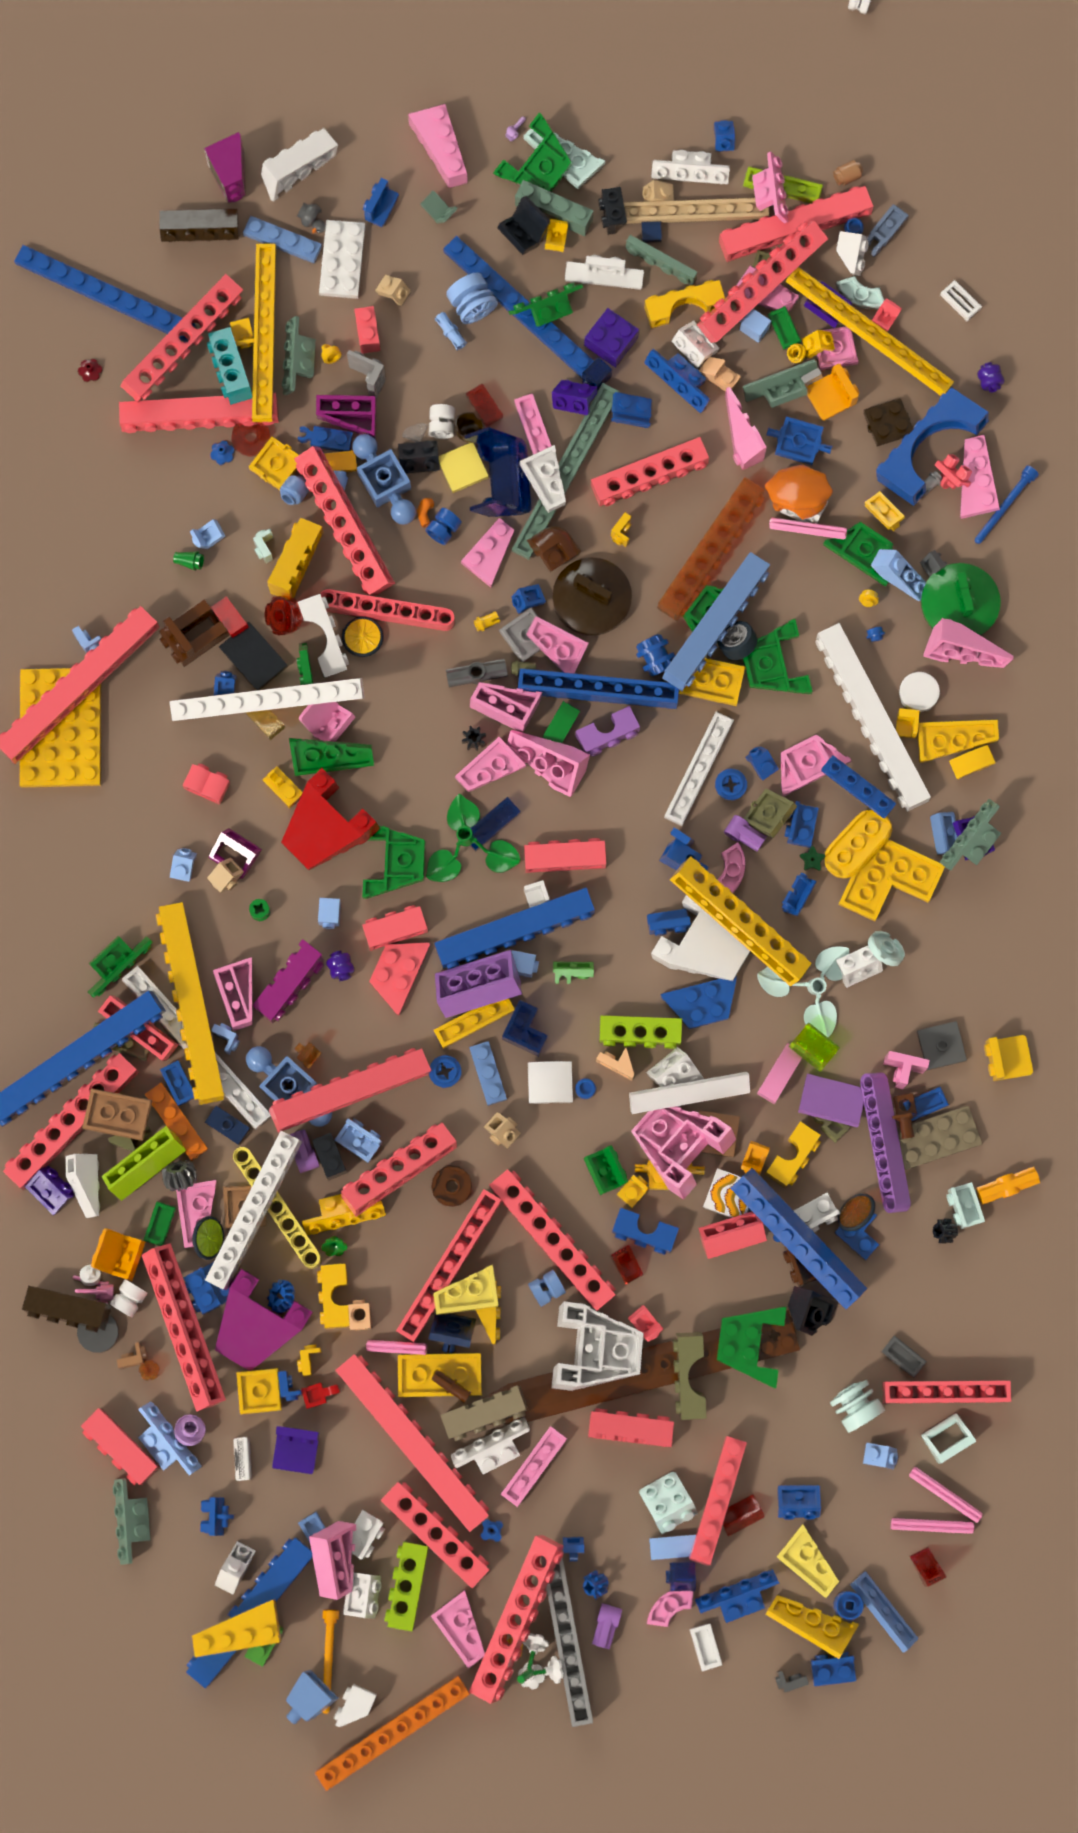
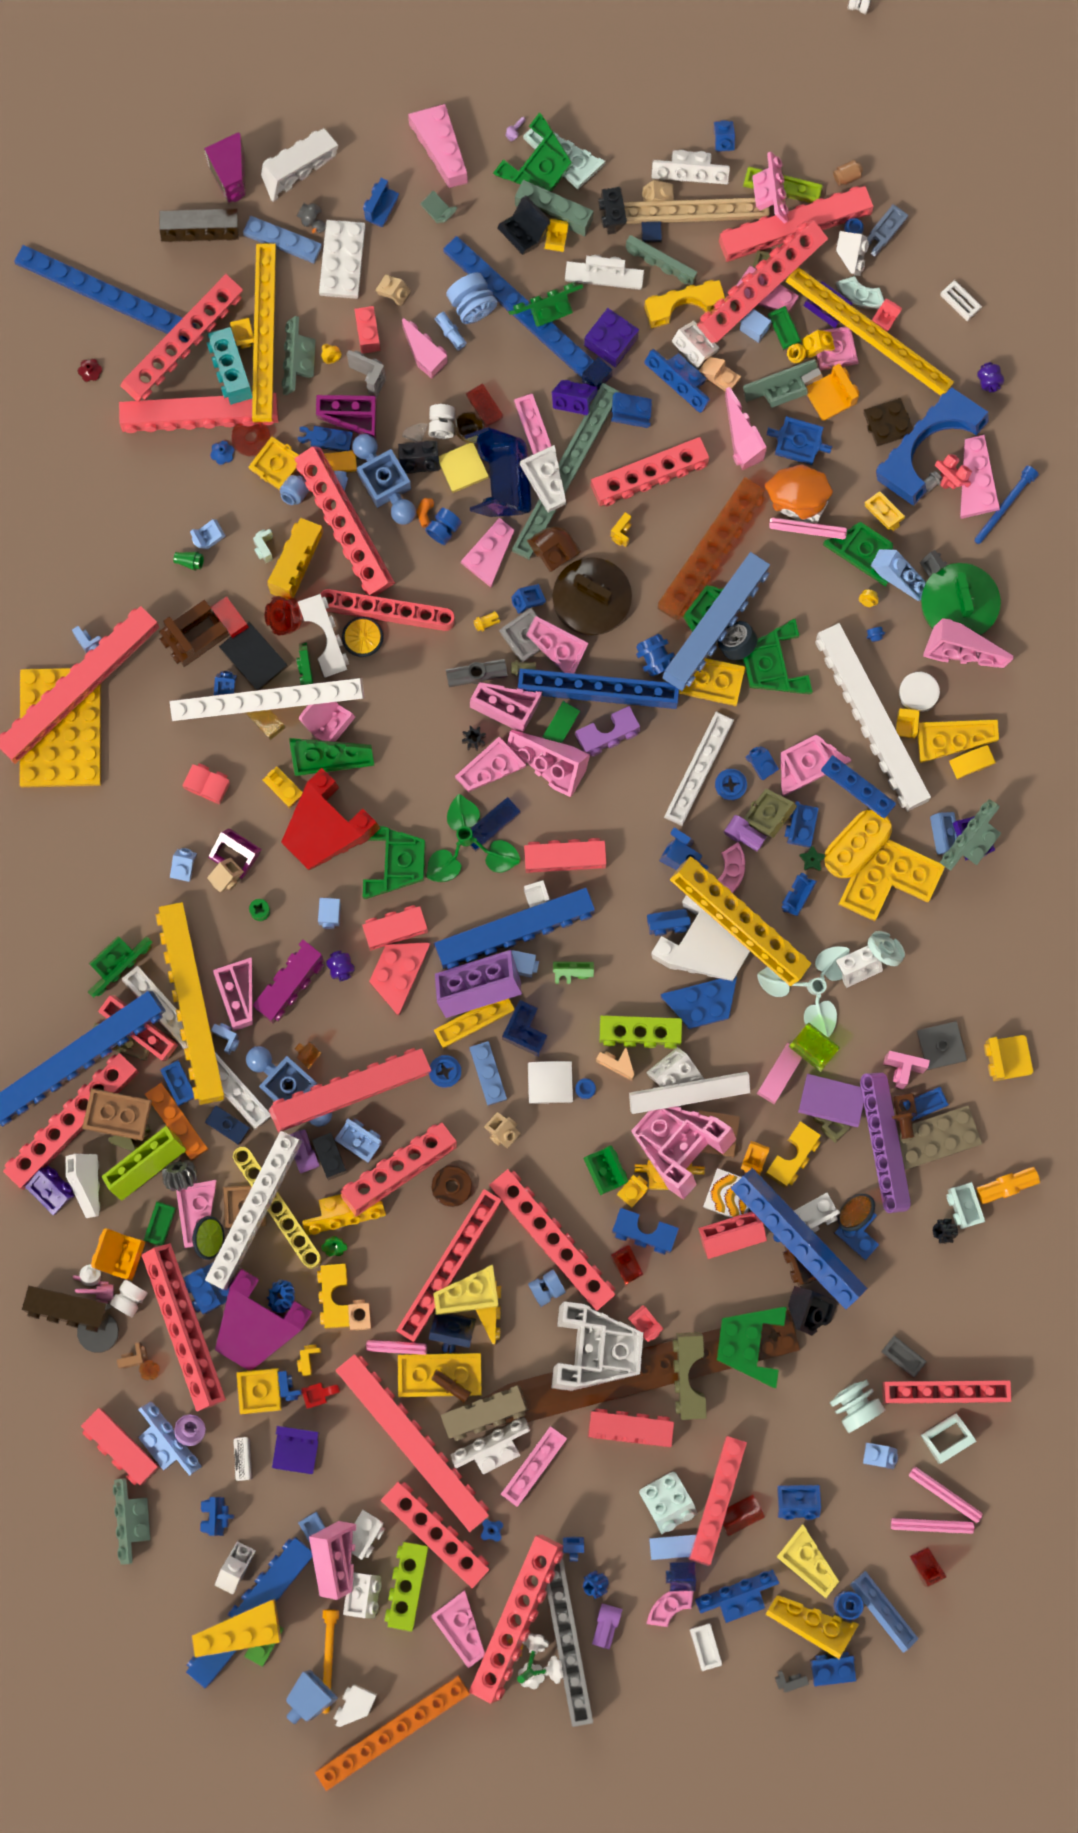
none -> bright pink slope [402,318,448,379]

